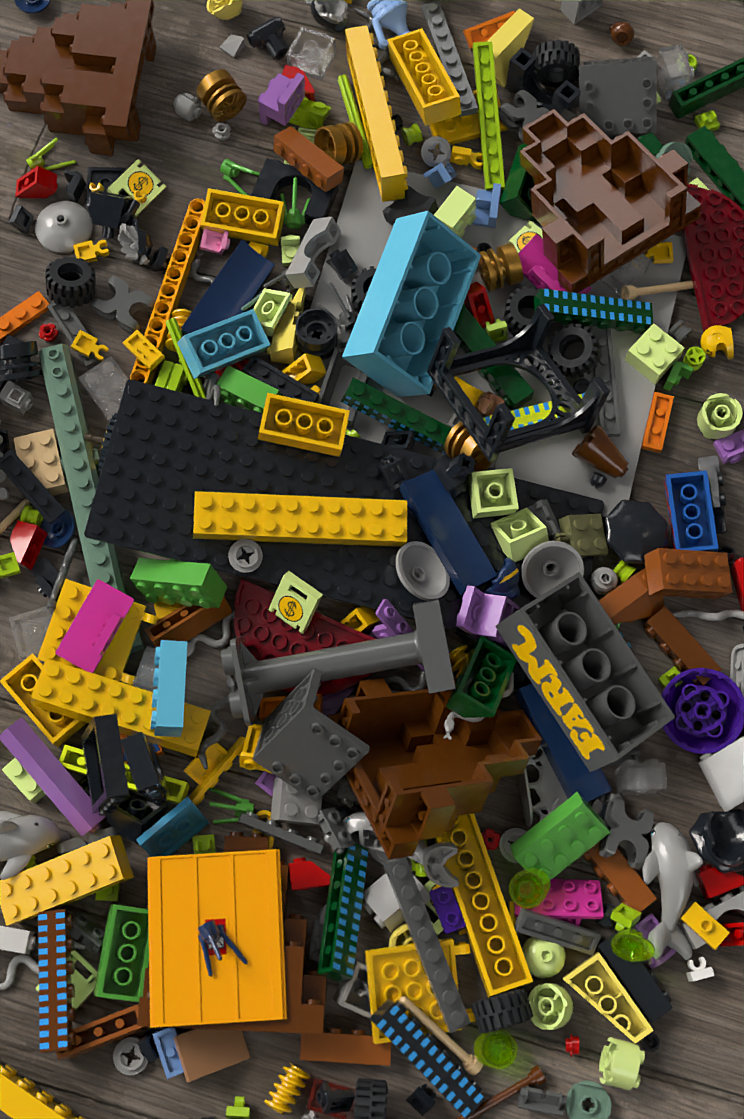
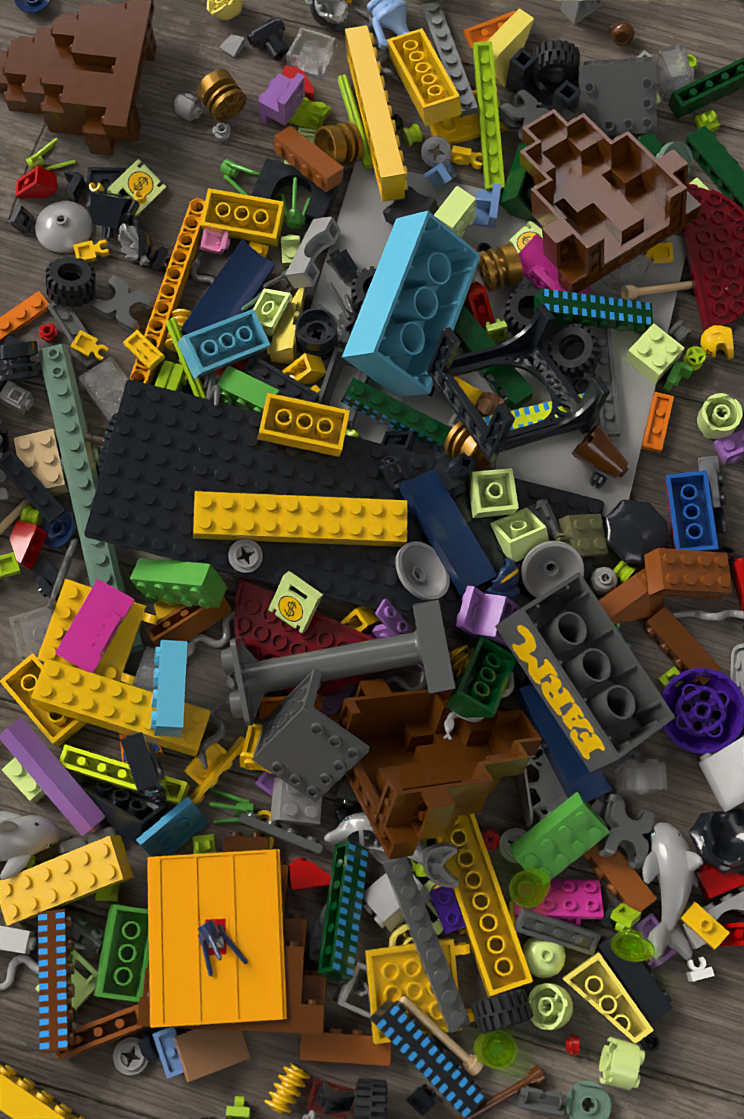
black window [81,714,129,816] -> none
dark grey hinge [317,807,355,855] -> none

